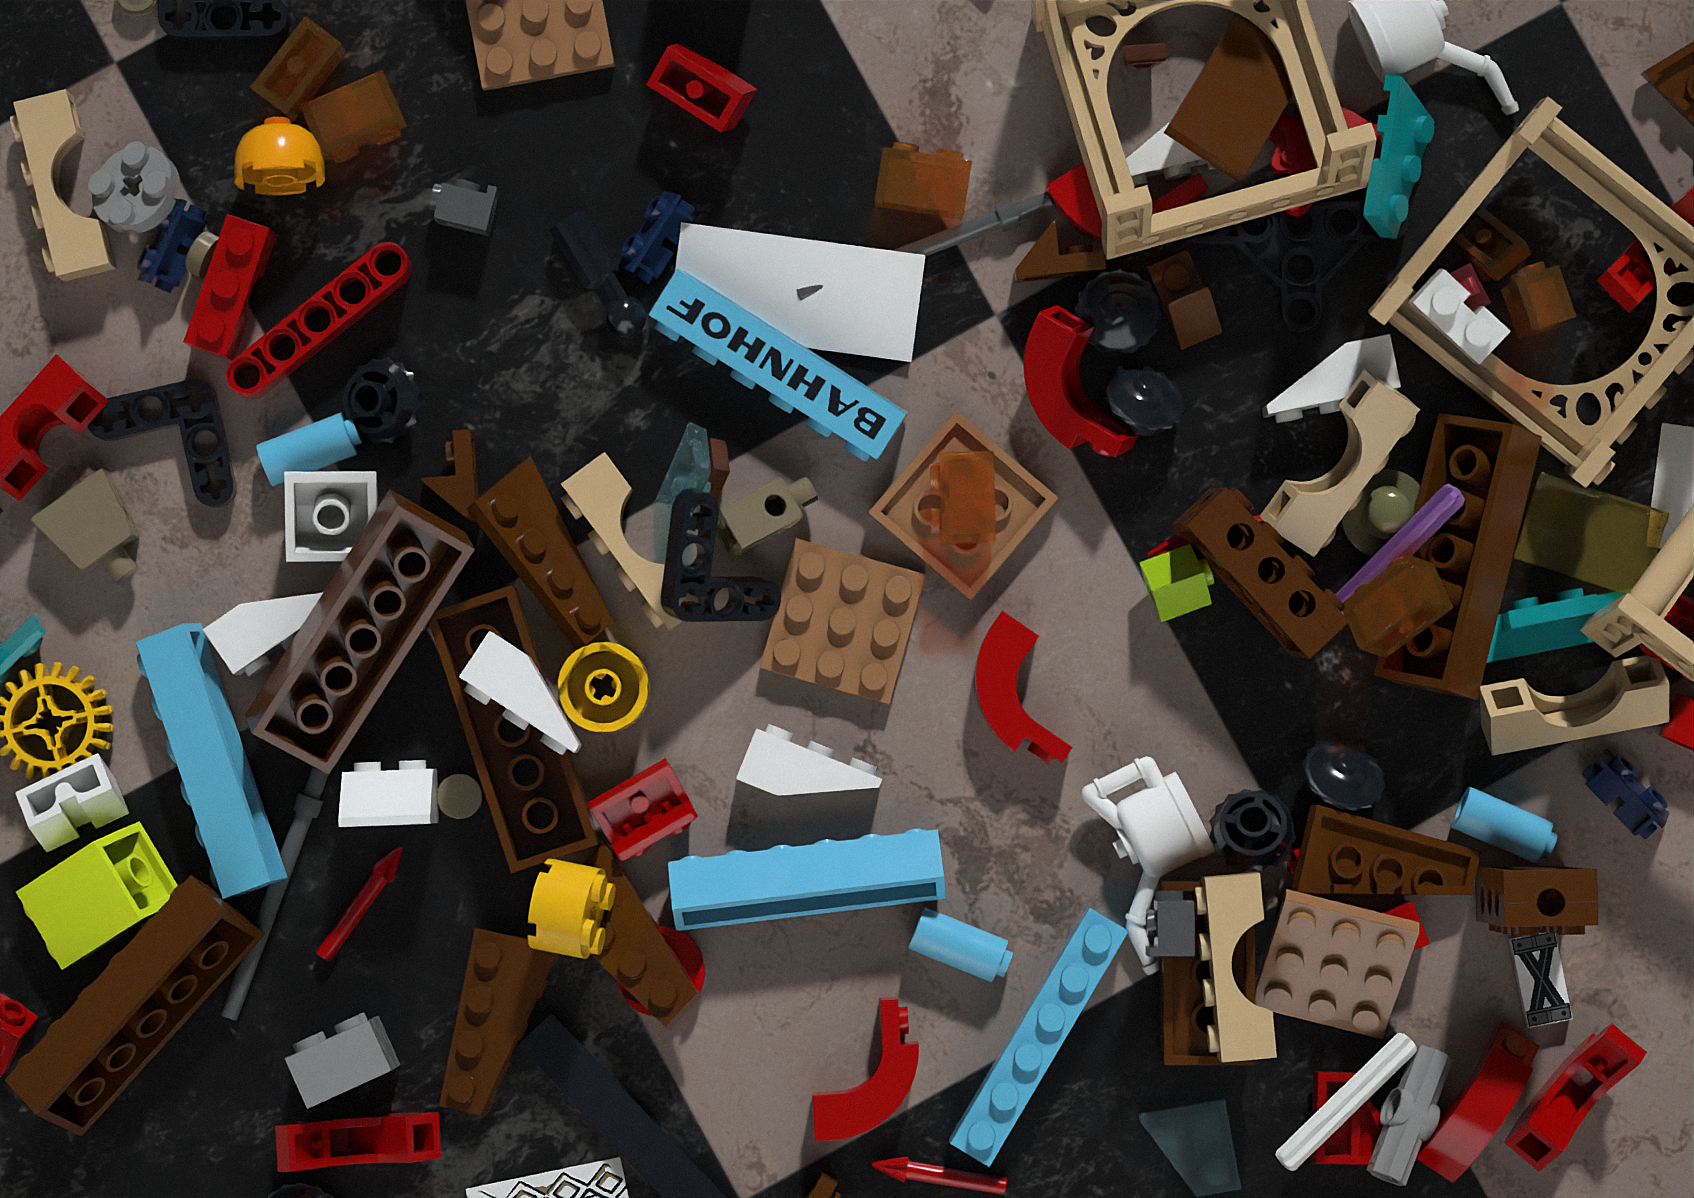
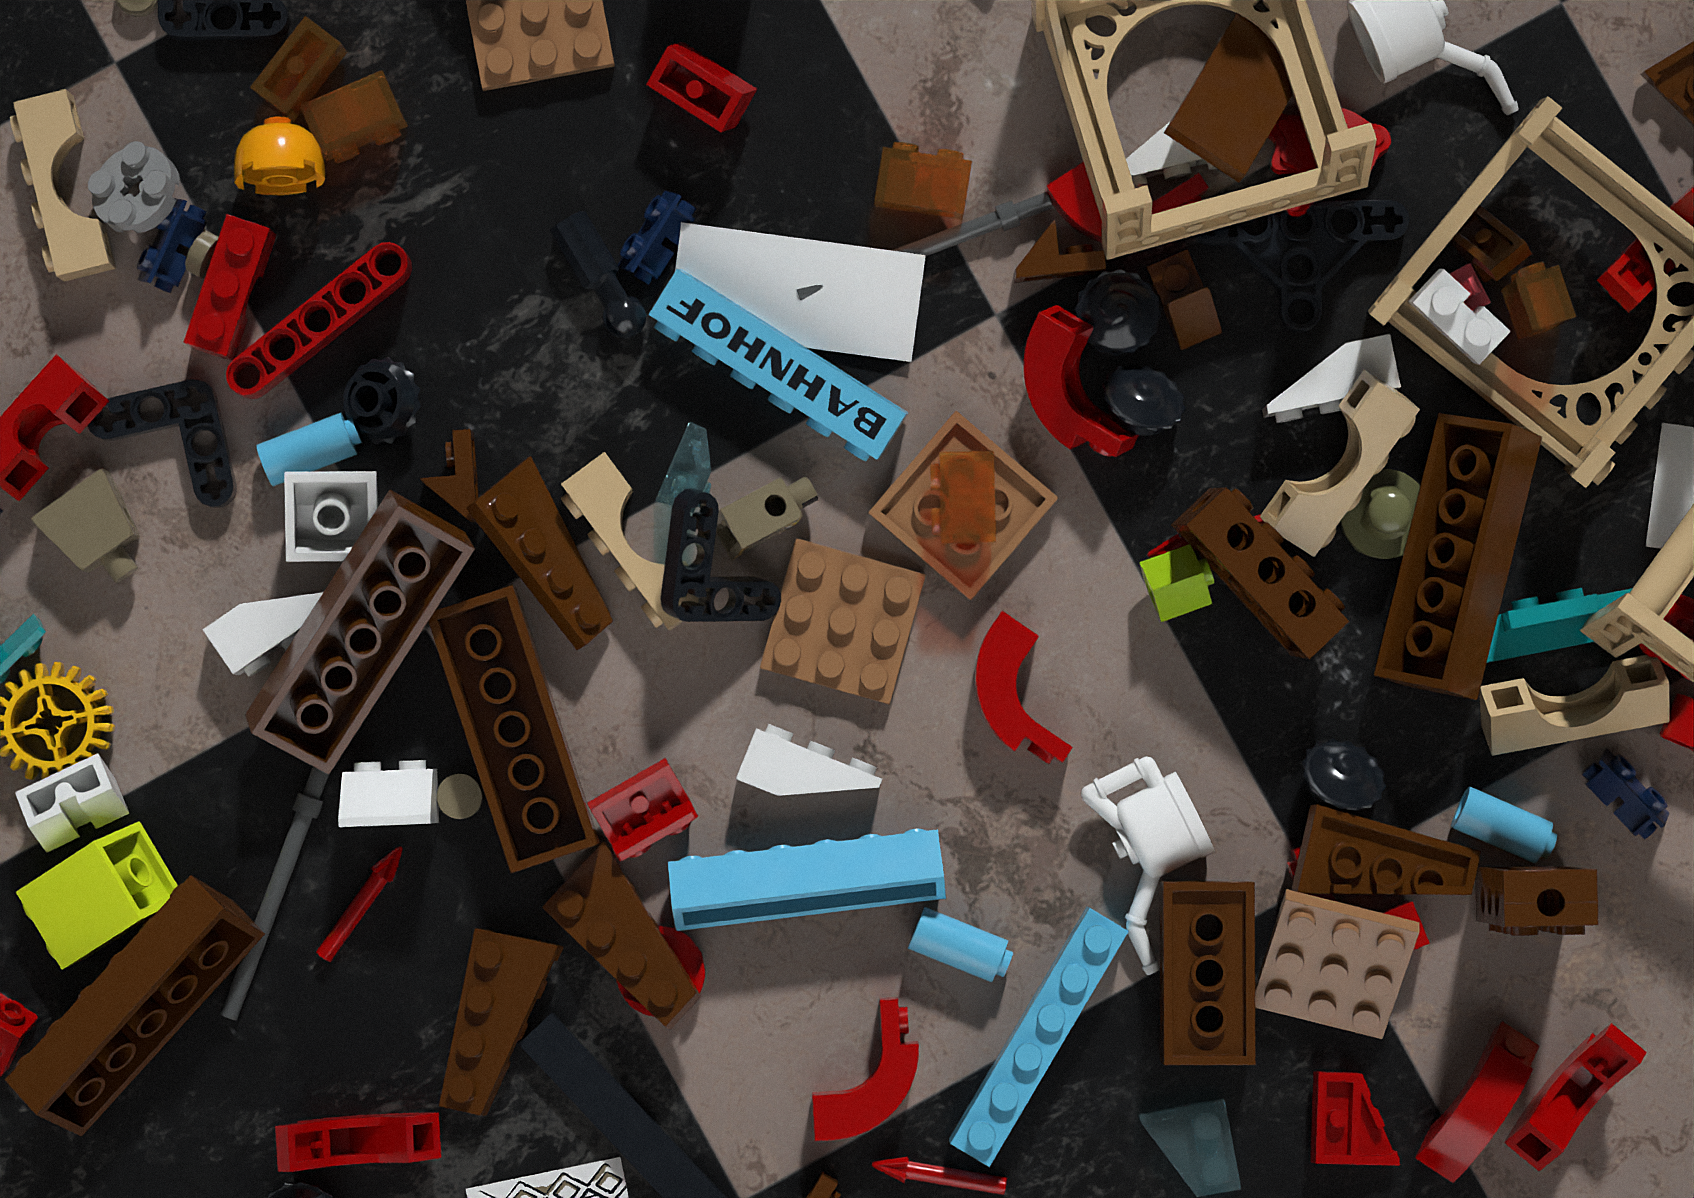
medium azure brick [136,623,288,899] -> none
light grey brick [285,1012,400,1109] -> none
dark grey brick [429,179,501,237] -> none
white slope [459,631,582,756] -> none
yellow brick [528,858,616,959] -> none
yellow brick [558,642,651,733] -> none
copper tile [699,438,730,500] -> none
copper tile [1122,43,1168,69] -> none
dark grey brick [1145,891,1195,957] -> none
tan arch [1194,872,1277,1062] -> none
black piece [1209,789,1297,872] -> none
white axle [1275,1033,1417,1171] -> none
medium lavender axle [1335,484,1465,619] -> none
clear orange brick [1343,554,1453,658] -> none
teal wing [1363,74,1435,239] -> none
light grey piece [1366,1044,1453,1186] -> none
tile [1508,932,1573,1028] -> none
clear yellow piece [1514,471,1669,594] -> none

